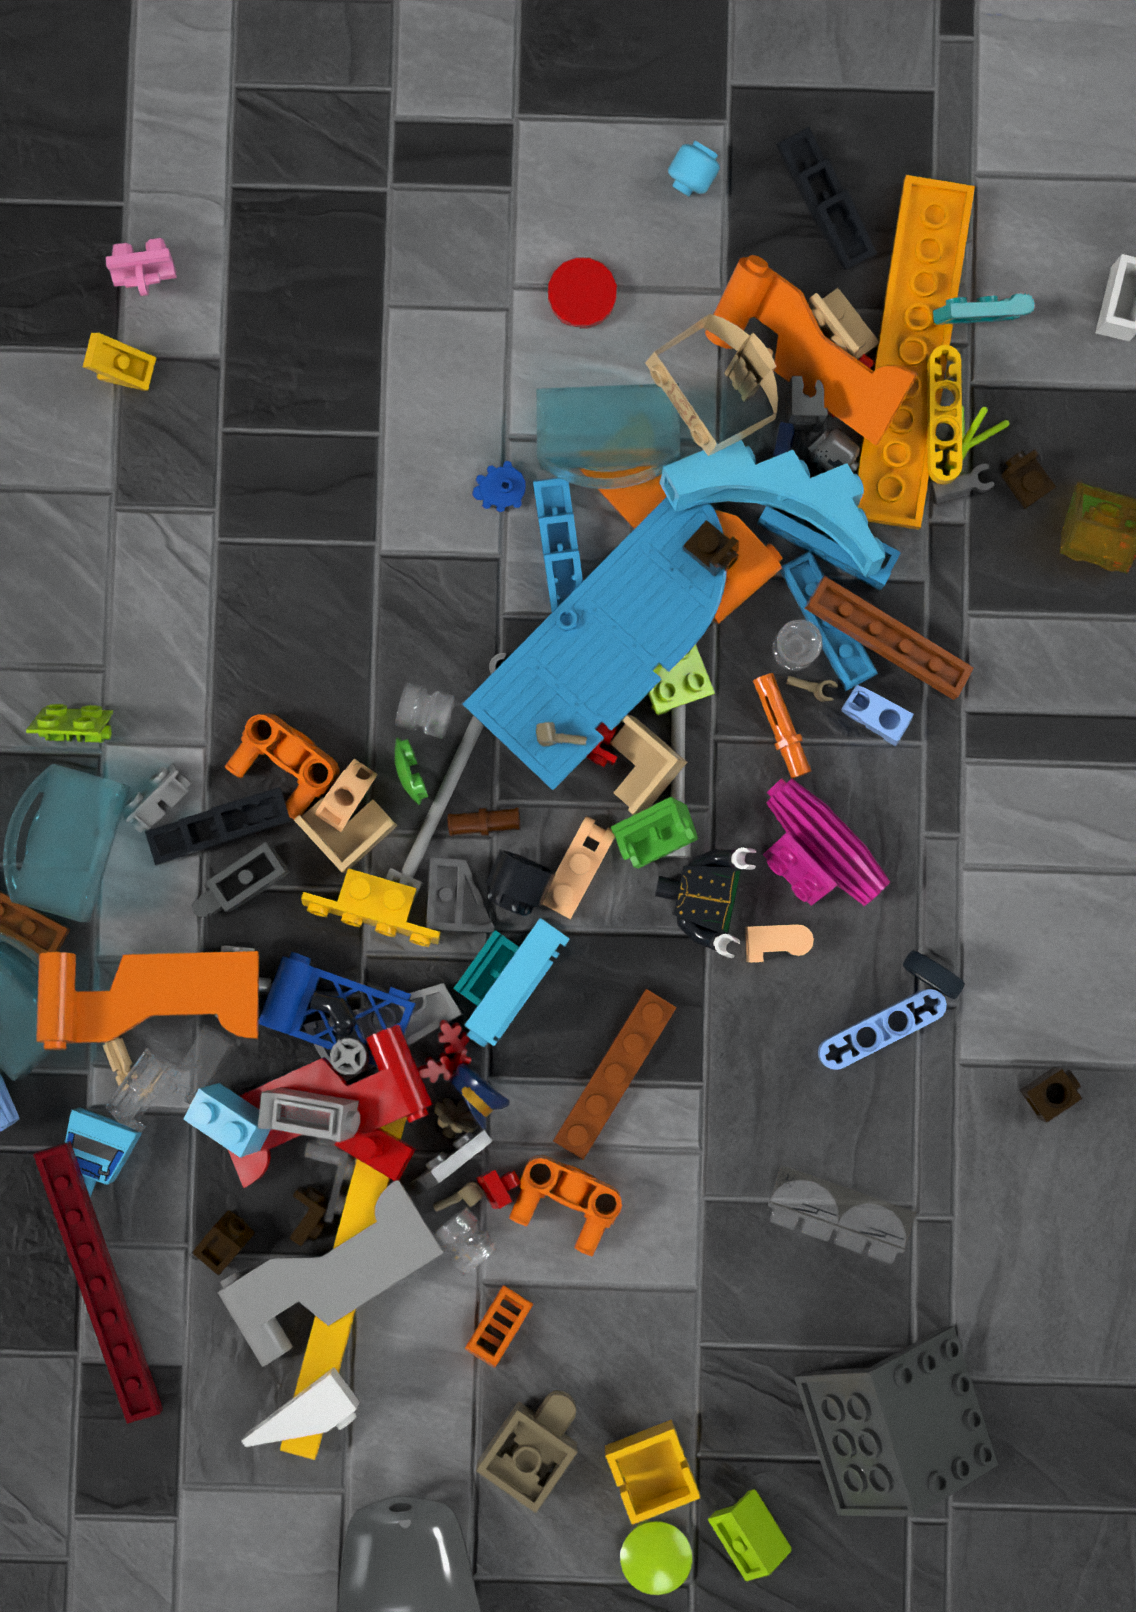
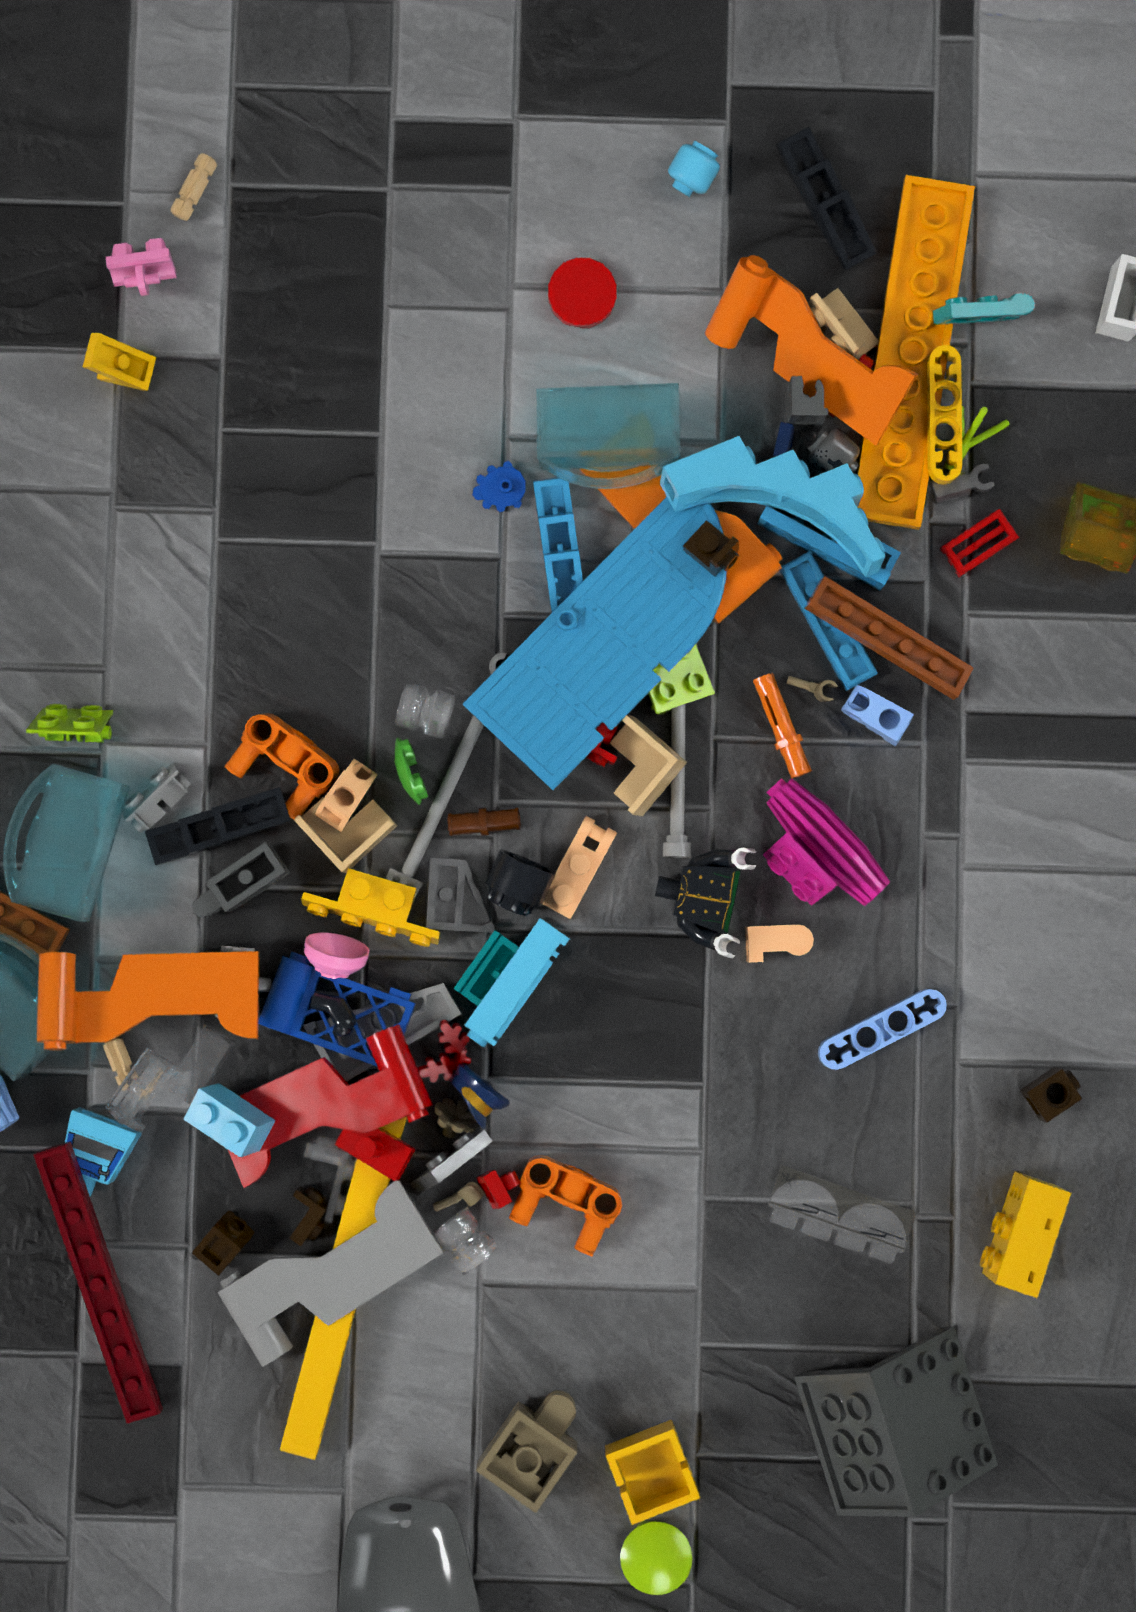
white slope [242,1367,360,1447] -> none
light grey window [258,1087,360,1142] -> none
light grey wheel [330,1038,370,1075] -> none
orange slope [464,1285,533,1368] -> none
dark tan hand [536,722,587,747] -> none
dark orange plate [553,989,677,1160] -> none
bright green hinge [611,797,698,869] -> none
tan piece [645,314,778,456] -> none
lime panel [708,1489,792,1581] -> none
clear wheel [772,620,823,671] -> none
black bush [903,950,965,999] -> none
dark brown bracket [1001,449,1056,509] -> none
none -> tan axle [171,153,217,221]
none -> bright pink piece [304,932,370,979]
none -> red tile [940,508,1019,578]
none -> yellow piece [980,1171,1071,1298]

